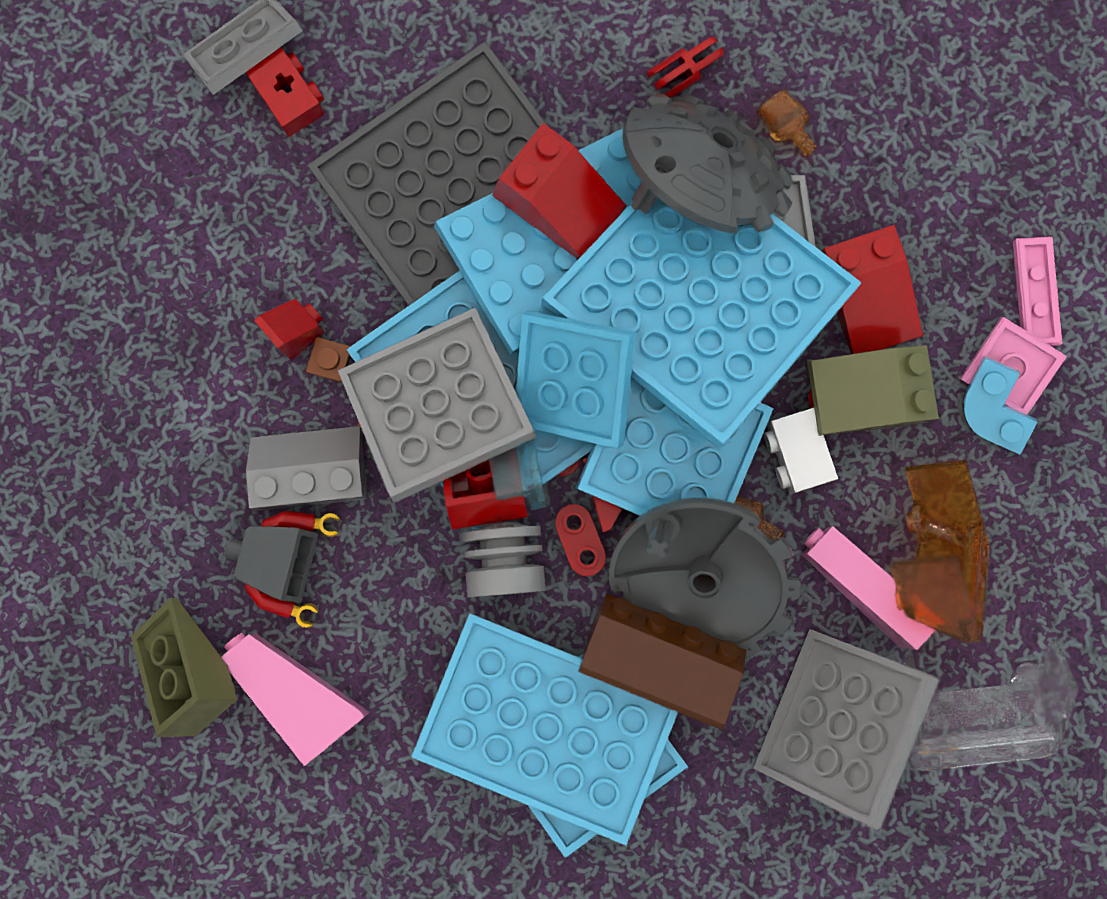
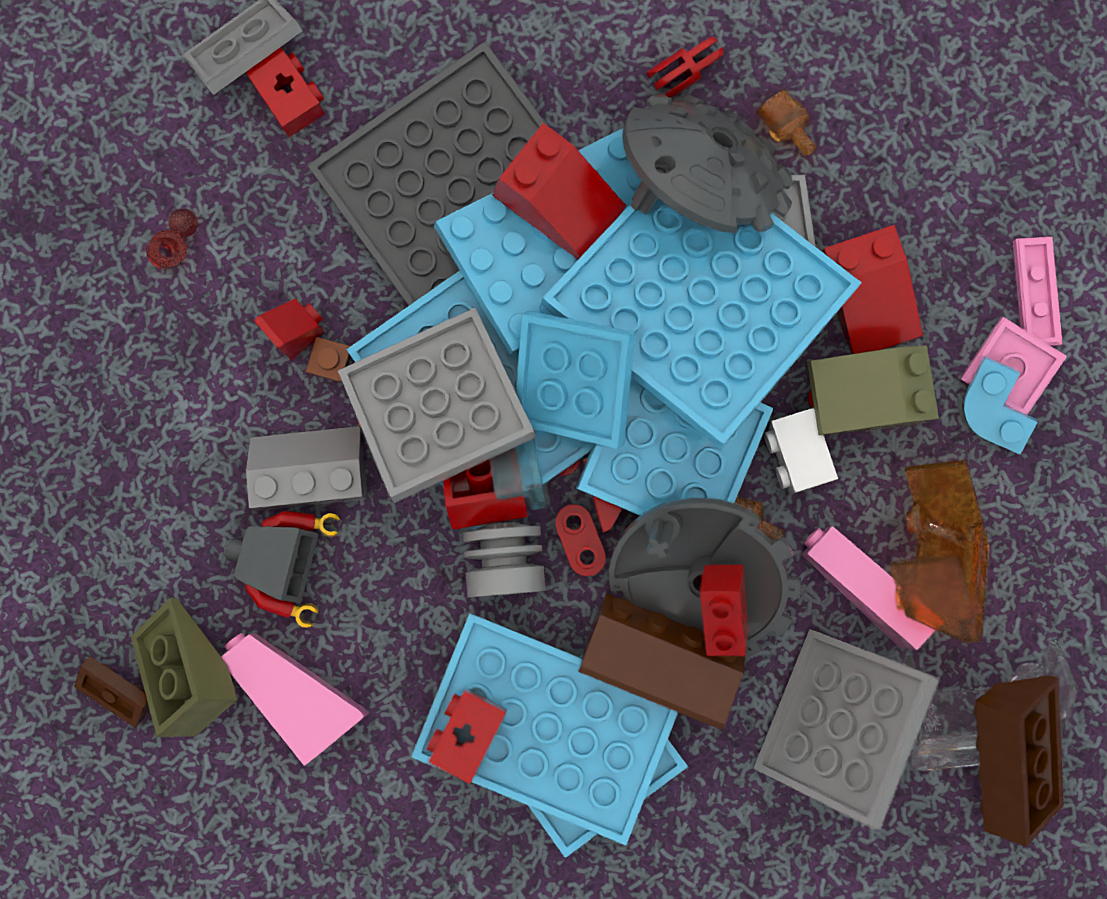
none -> reddish brown plate [74,656,149,728]
none -> clear red plate [146,208,198,270]
none -> red brick [426,688,508,784]
none -> red brick [700,565,749,656]
none -> reddish brown slope [974,675,1064,847]

